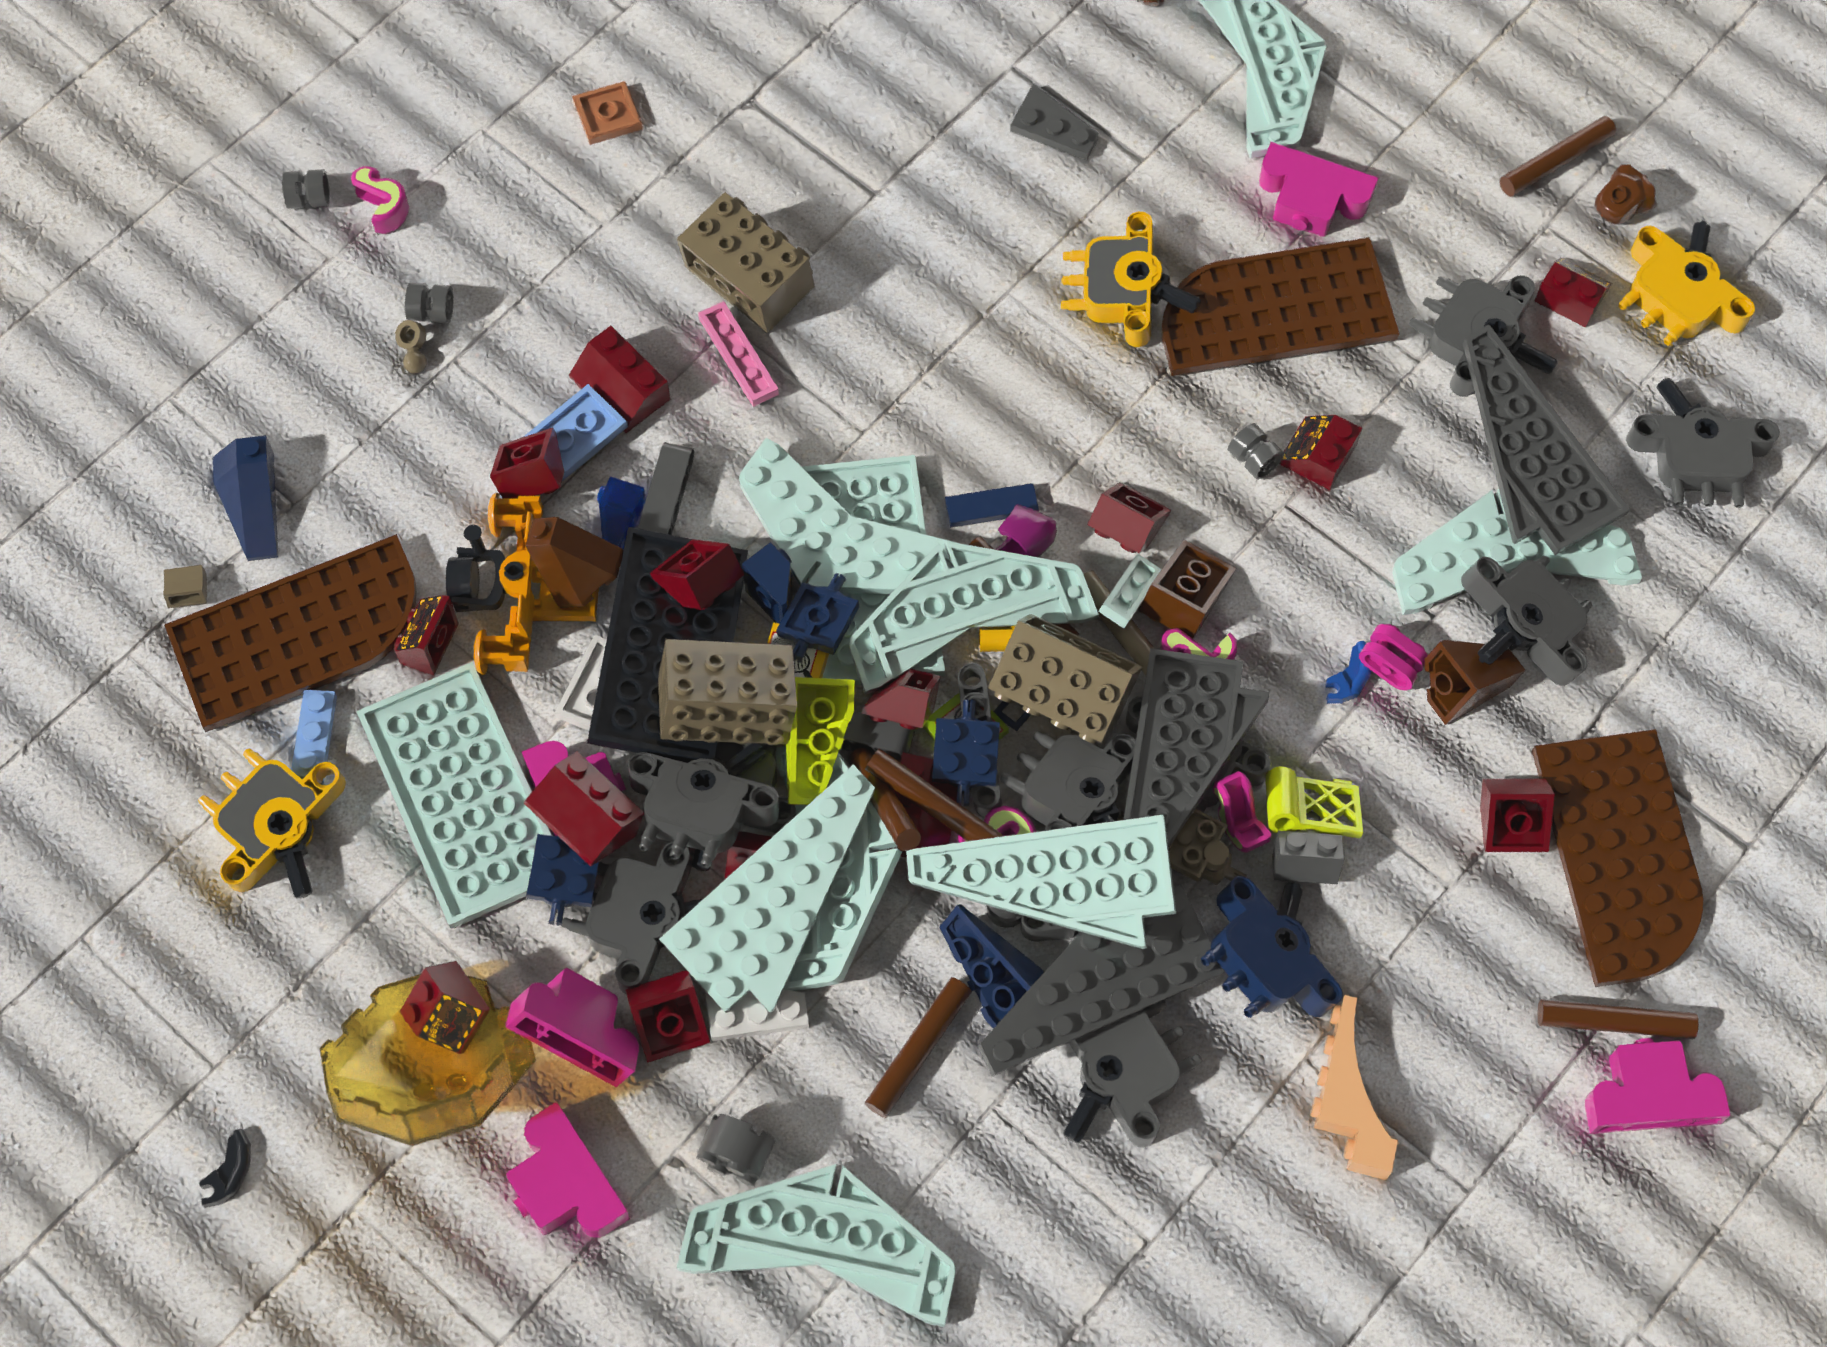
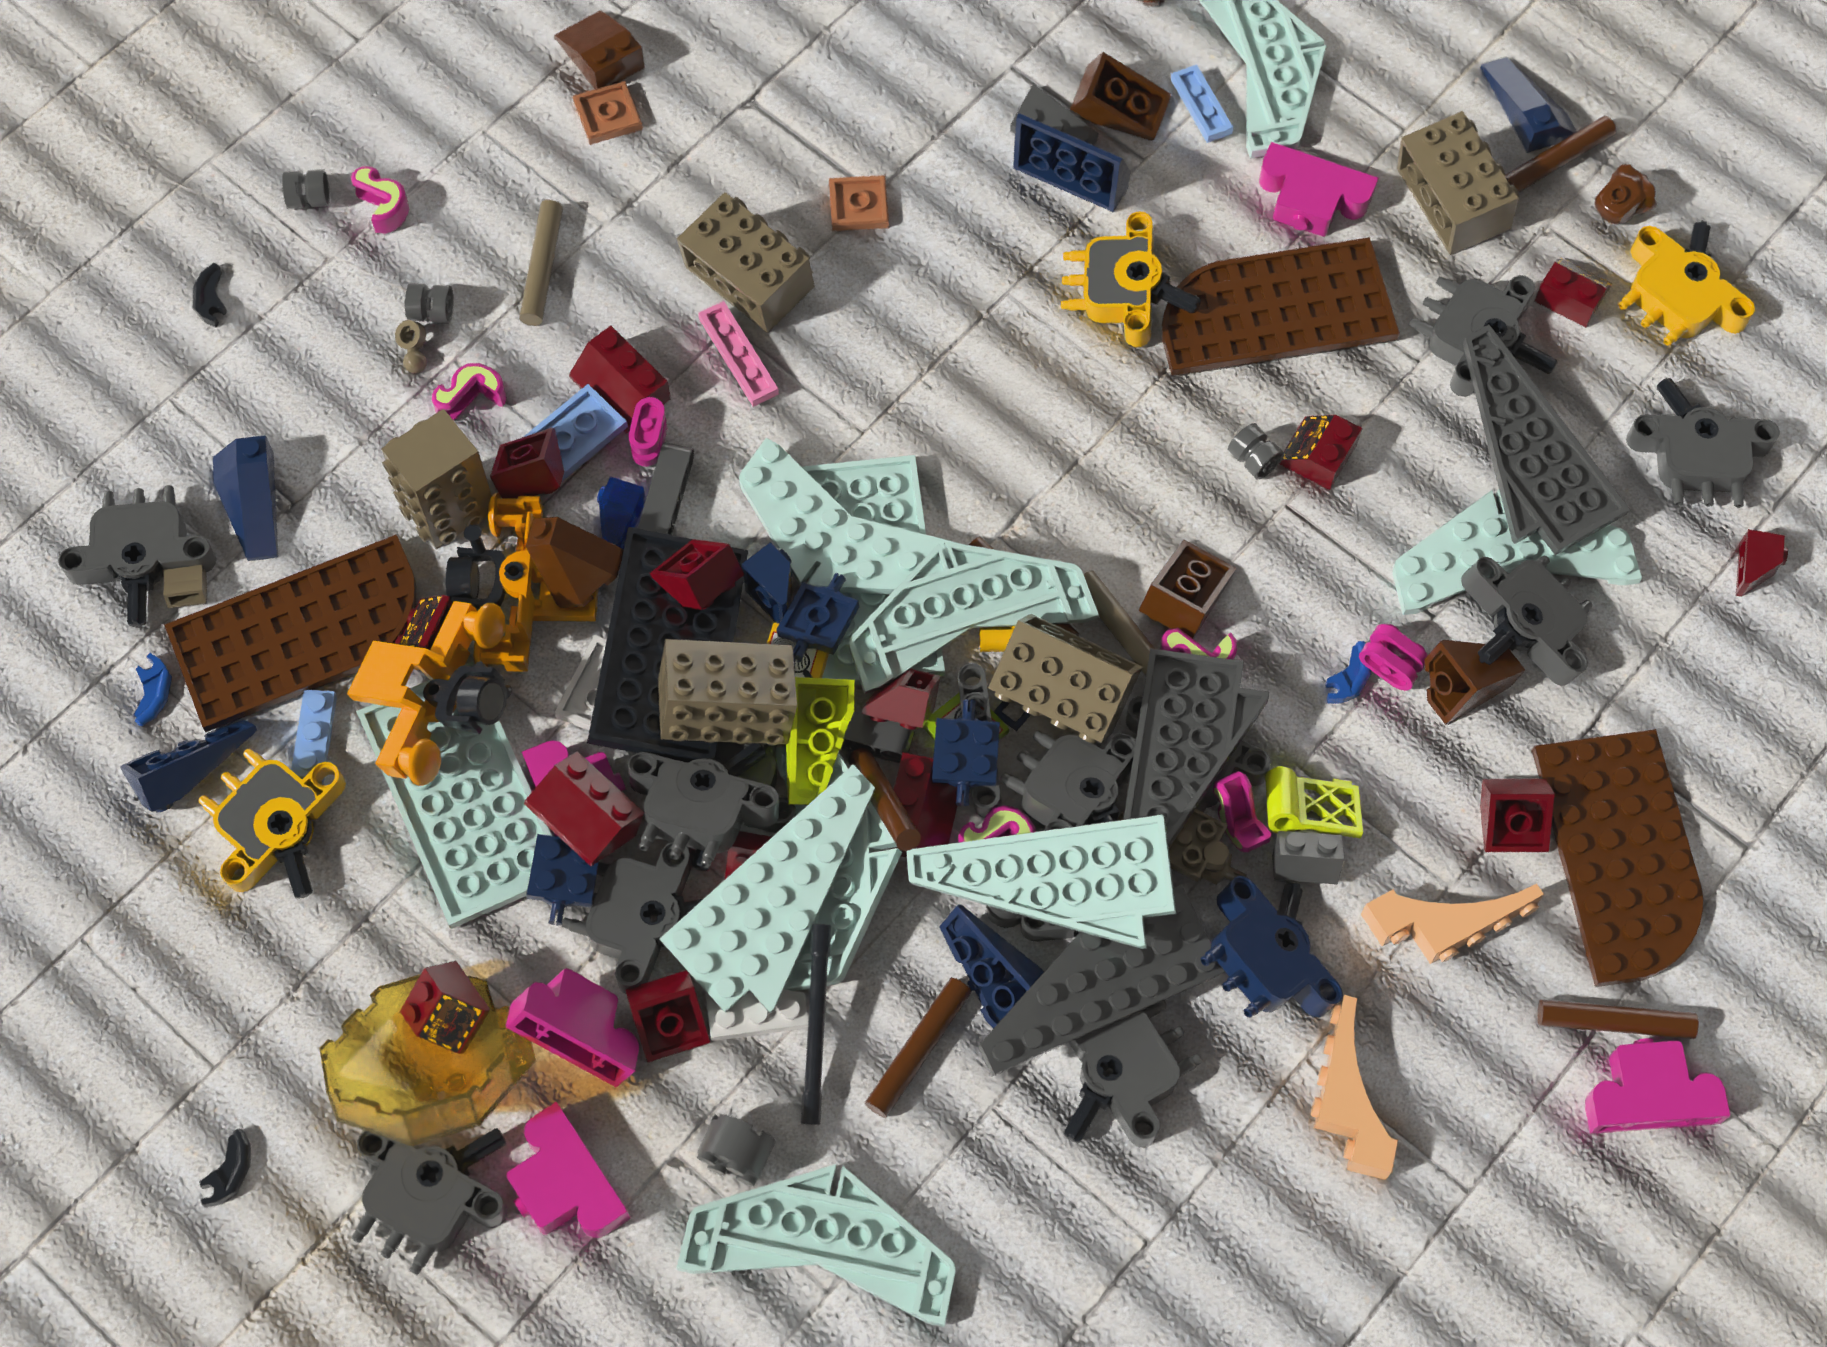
reddish brown piece [865,748,1003,841] -> none
dark blue tile [945,483,1039,528] -> none
magenta piece [996,504,1057,557] -> none
dark red slope [1087,482,1172,553] -> none
light aqua plate [1098,553,1162,628] -> none
none -> dark grey piece [58,485,216,628]
none -> dark blue wedge [120,720,257,812]
none -> blue piece [134,653,172,726]
none -> black piece [192,263,227,327]
none -> light orange piece [347,601,512,786]
none -> piece [352,1128,507,1275]
none -> dark tan brick [381,409,492,549]
none -> dark pink animal [432,363,507,421]
none -> dark tan piece [519,200,563,326]
none -> reddish brown slope [554,10,645,89]
none -> dark pink brick [629,397,667,467]
none -> black piece [801,924,832,1125]
none -> nougat tile [829,175,889,231]
none -> dark blue slope [1013,113,1131,213]
none -> reddish brown slope [1070,52,1172,141]
none -> light blue plate [1171,64,1233,143]
none -> light nougat arch [1361,884,1544,964]
none -> dark tan brick [1397,111,1519,256]
none -> dark blue wedge [1481,57,1577,153]
none -> dark red slope [1735,529,1788,597]

